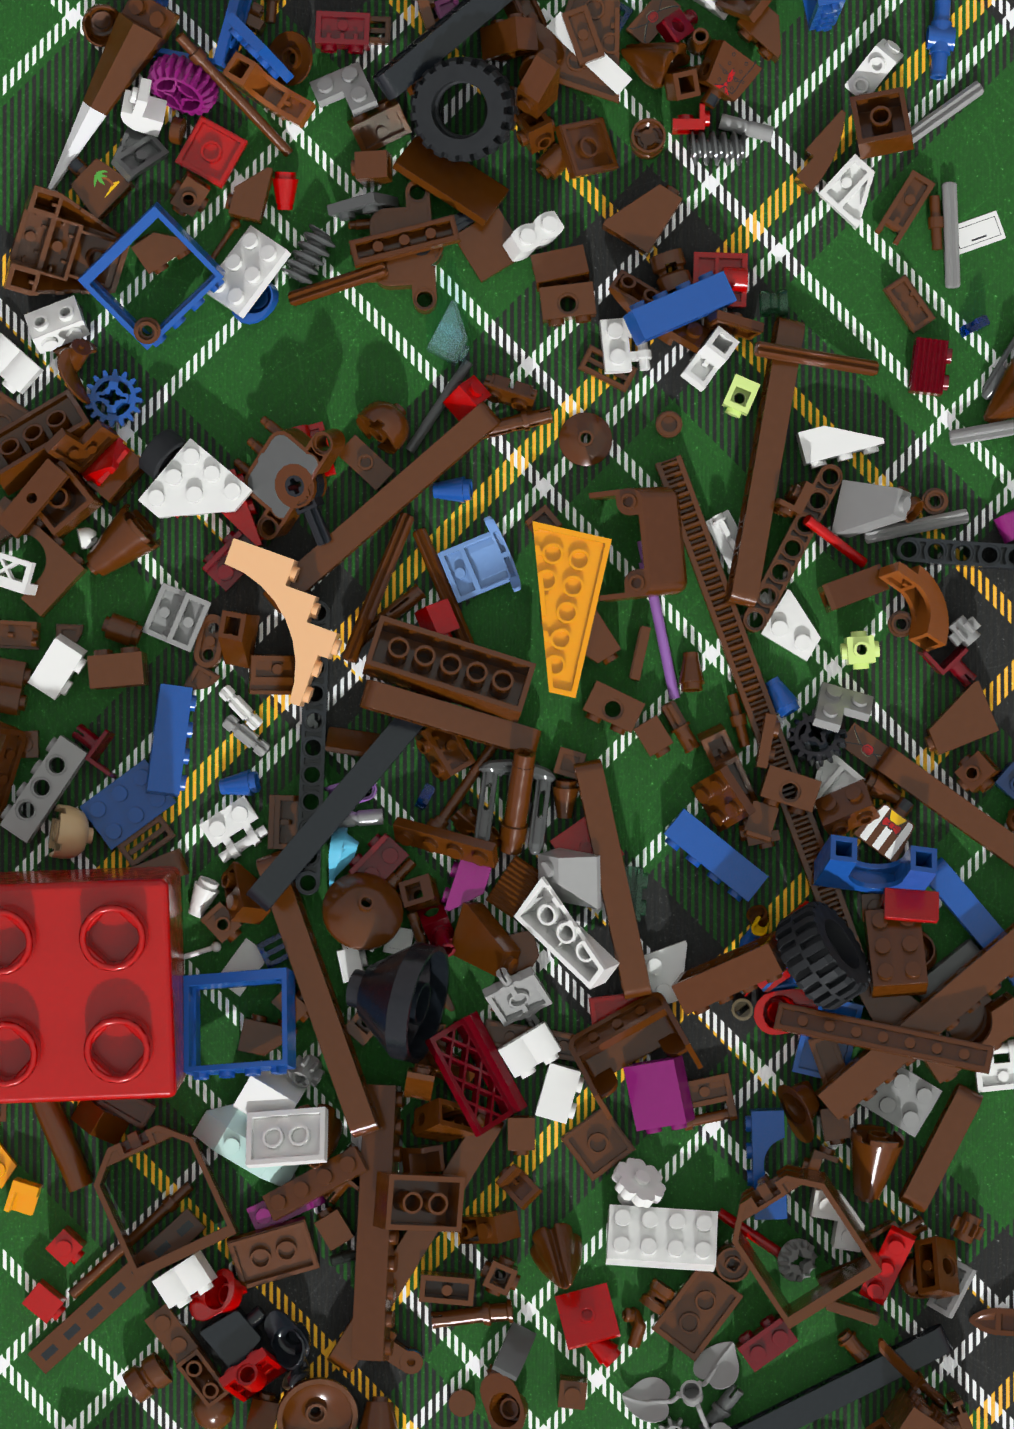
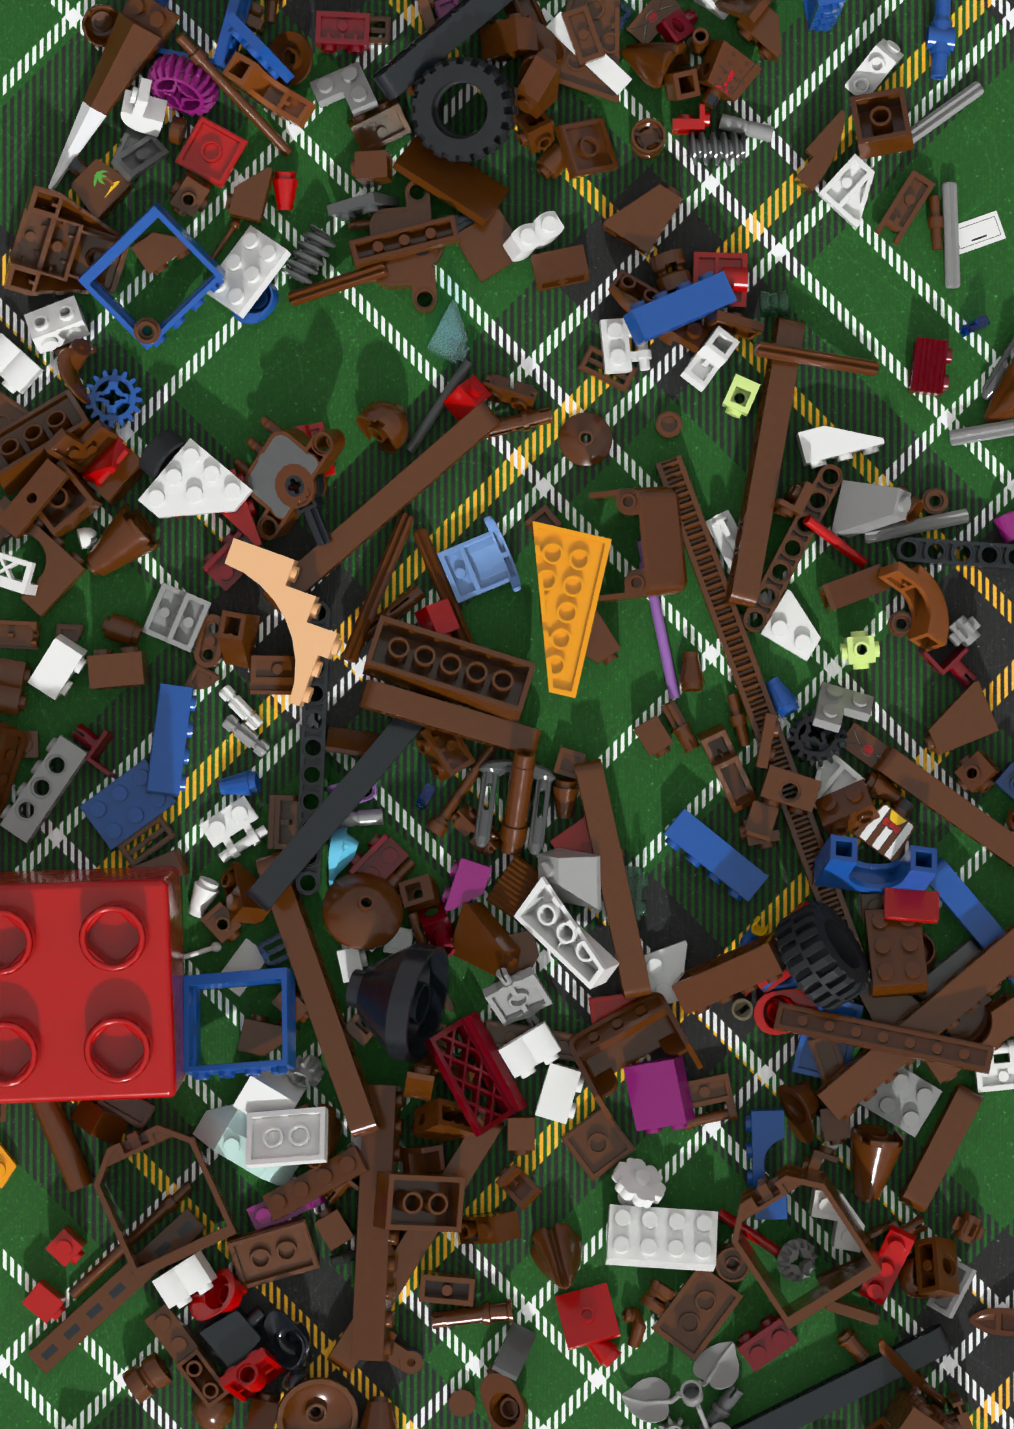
light orange panel [4,1177,43,1216] -> none
tan cylinder [48,804,94,859] -> none
reddish brown plate [339,435,395,491] -> none
reddish brown plate [393,817,499,869] -> none
blue cone [433,476,473,503] -> none
reddish brown brick [480,1255,521,1296] -> none
reddish brown brick [539,281,596,327] -> none
reddish brown brick [557,1374,588,1410] -> none
reddish brown brick [582,681,645,736] -> none
reddish brown tile [628,626,651,681] -> none
reddish brown plate [690,765,756,832] -> none
reddish brown hinge [746,905,769,927] -> none
reddish brown plate [882,274,936,334] -> none

